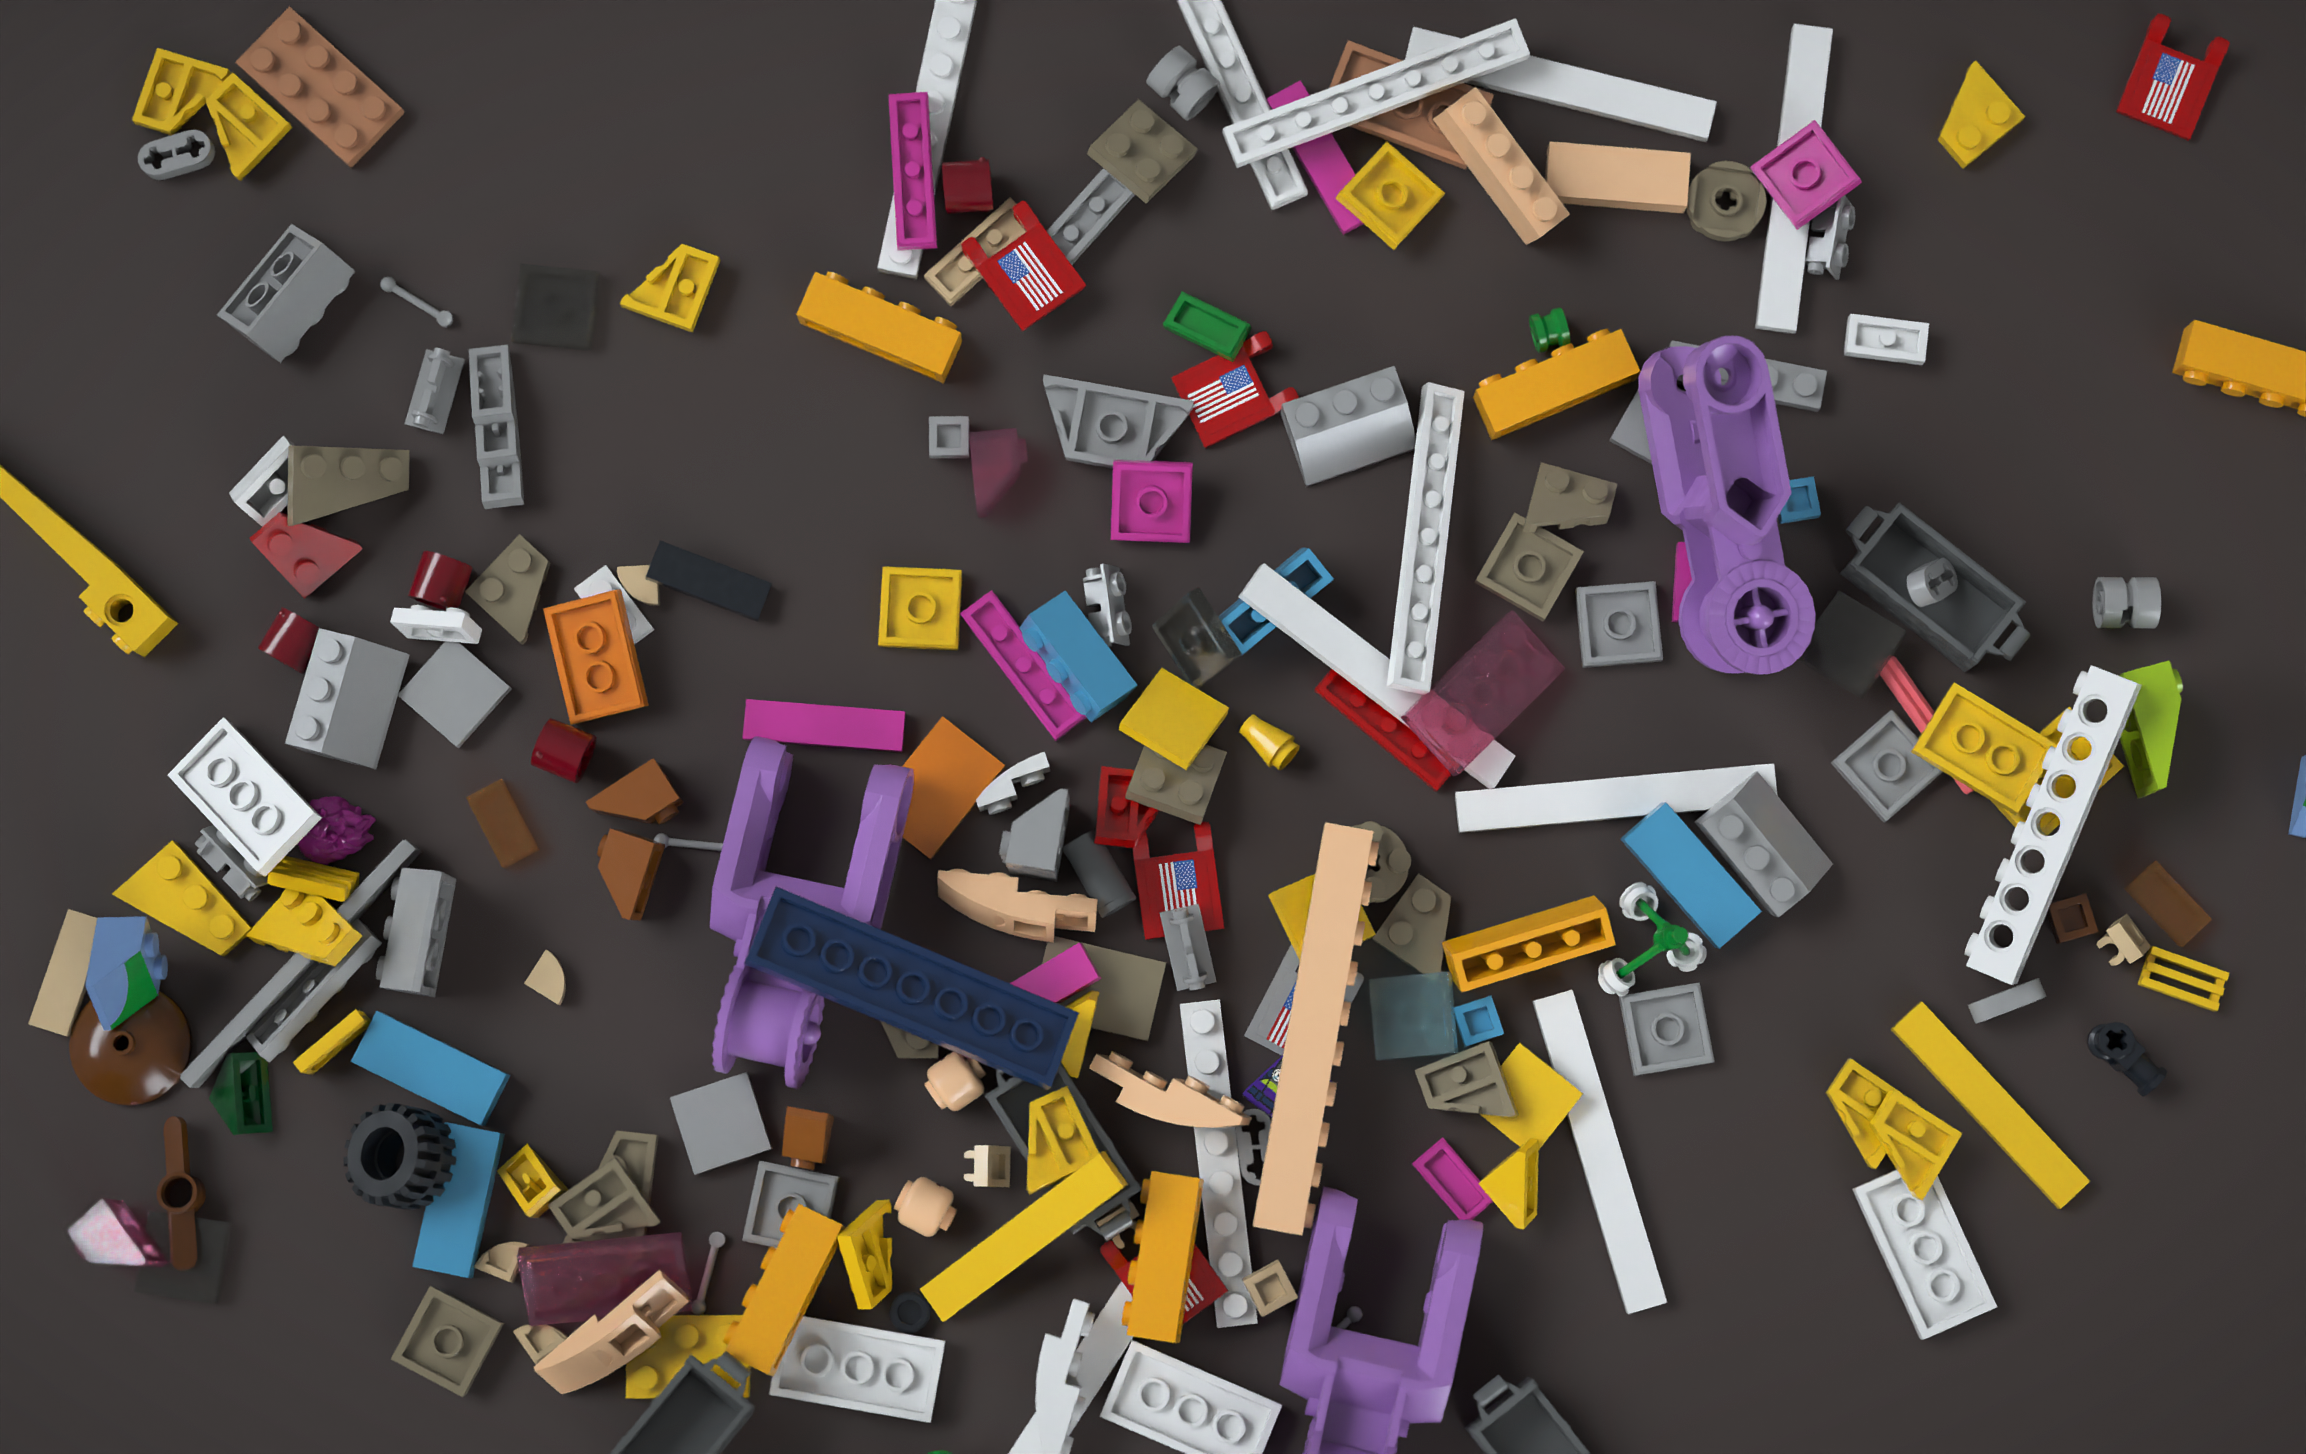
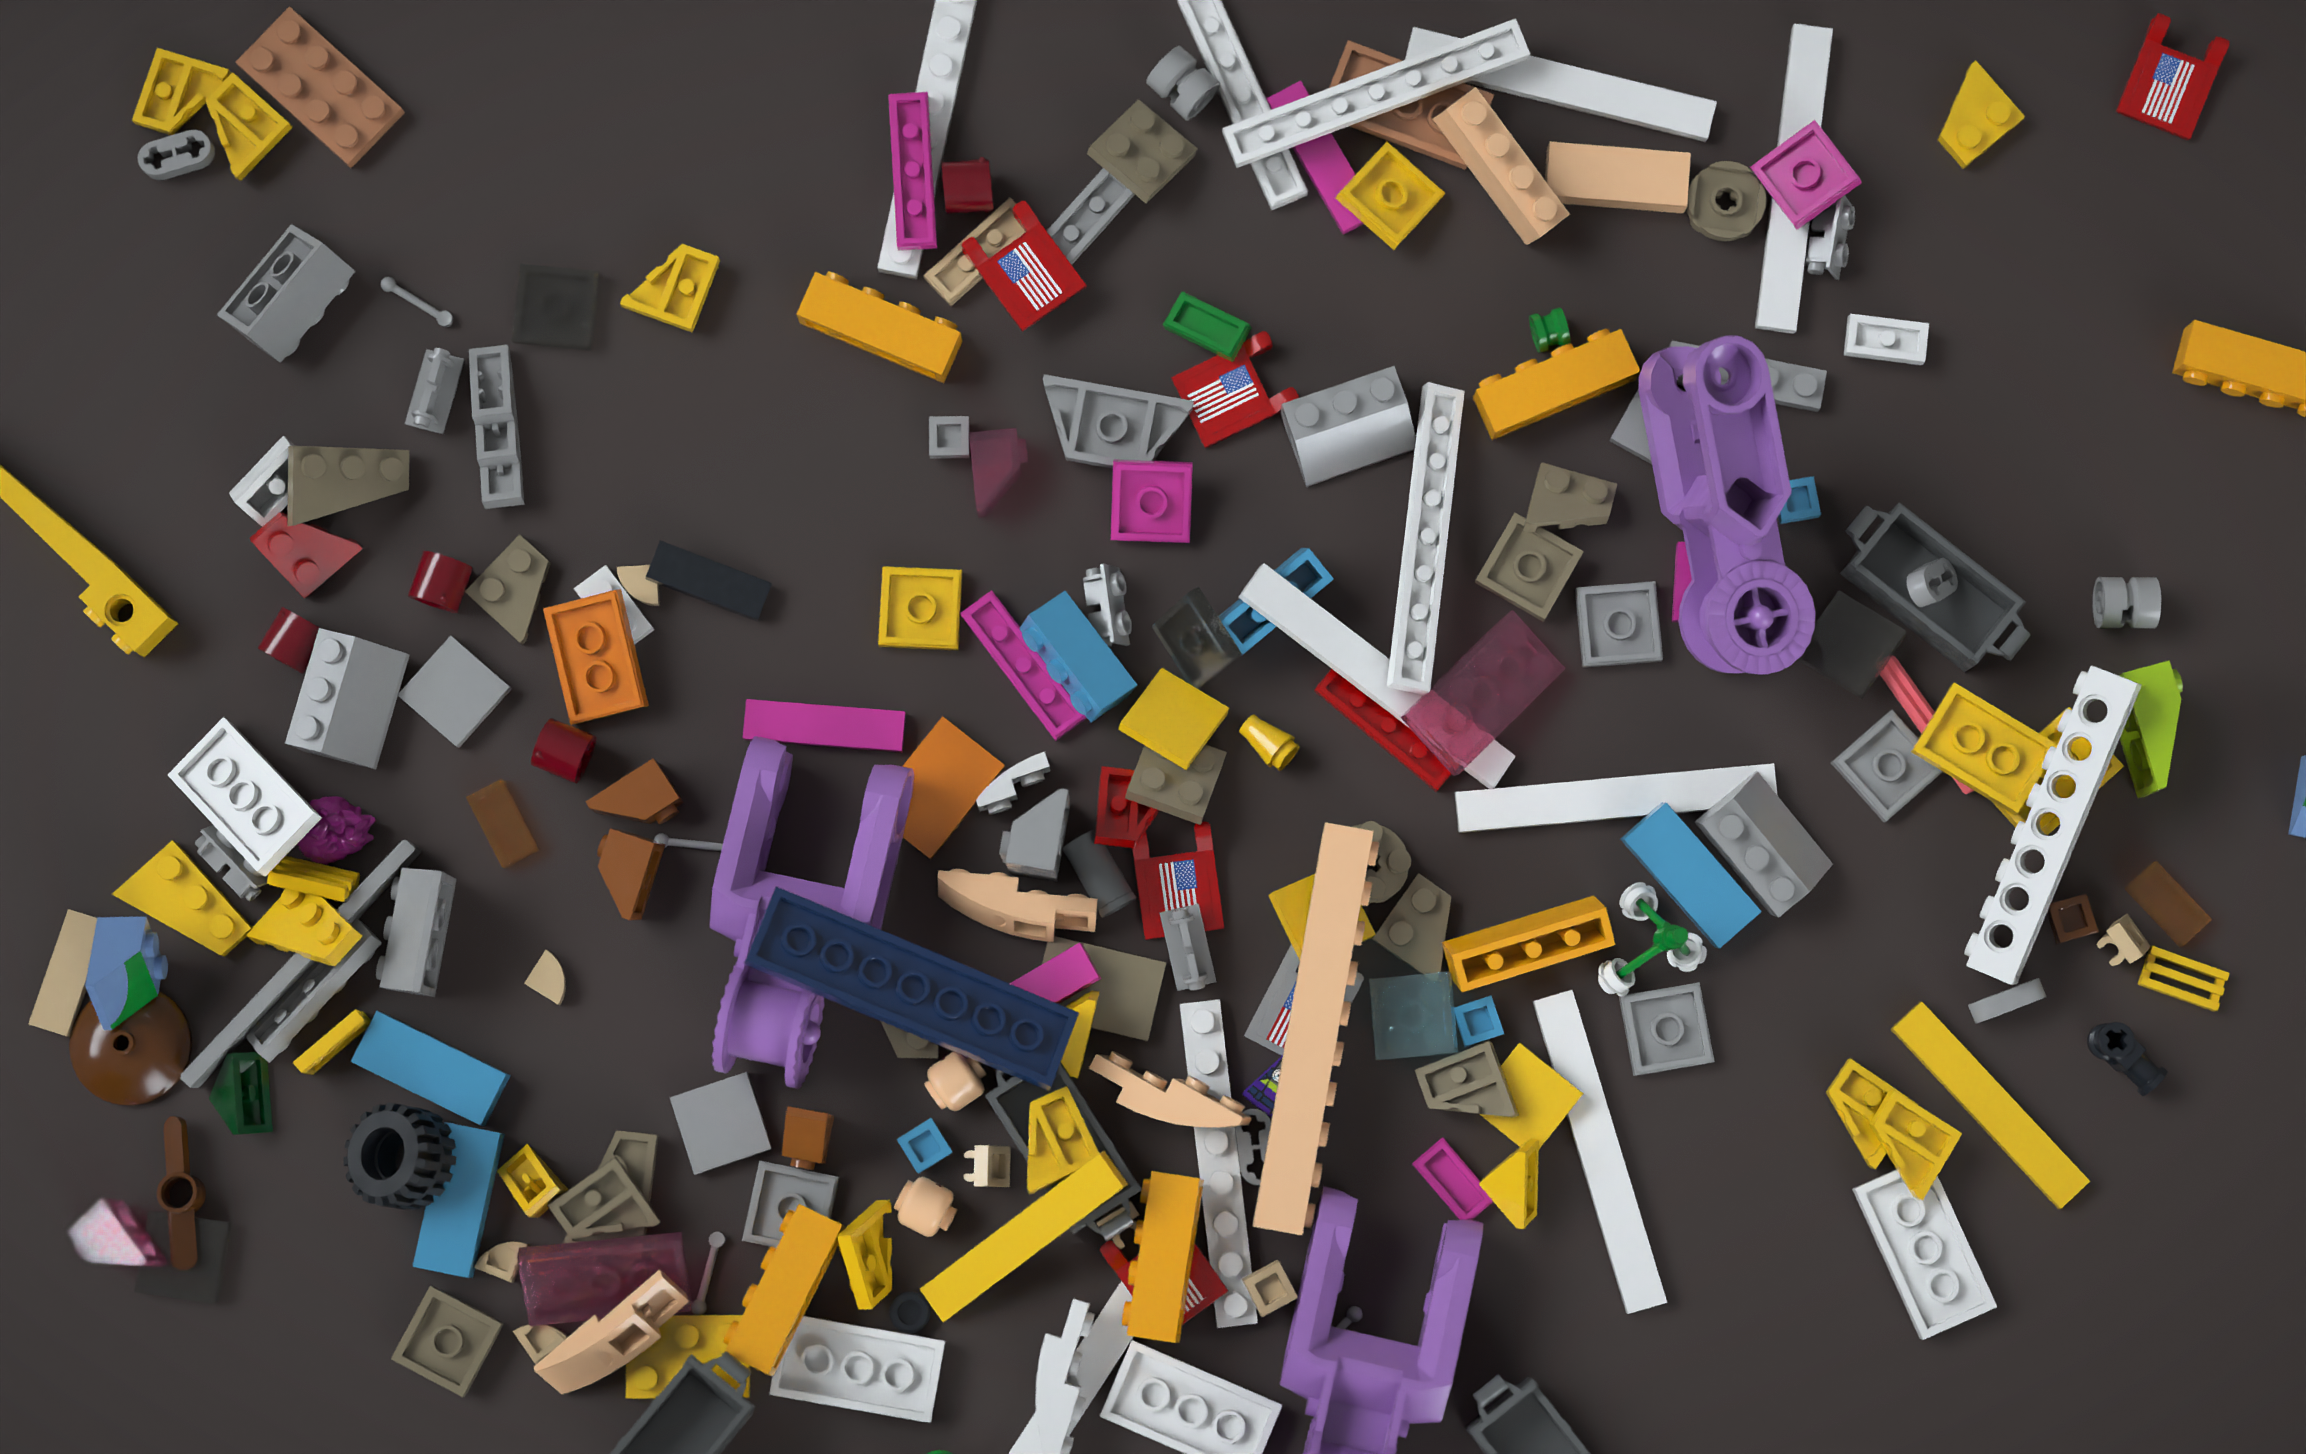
white plate [390,605,482,644] -> none
none -> dark azure plate [897,1118,953,1174]

